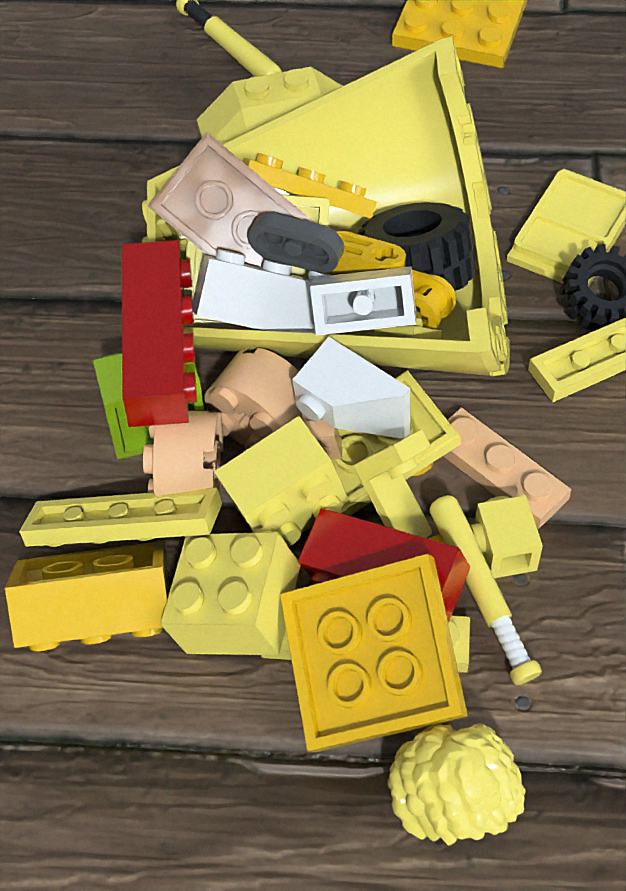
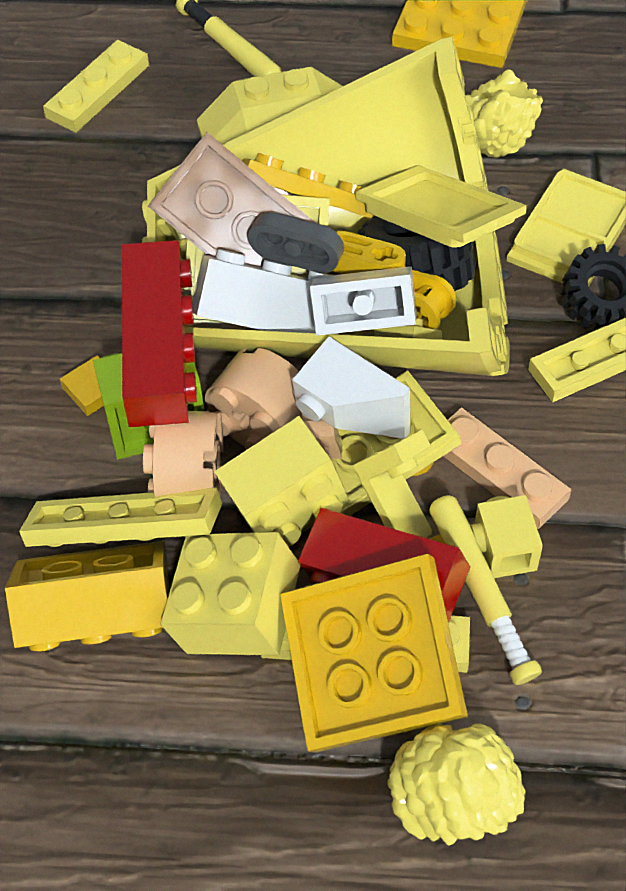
none -> light yellow plate [43,40,149,133]
none -> yellow tile [59,356,104,416]
none -> light yellow piece [356,165,527,247]
none -> light yellow hair [465,69,543,158]

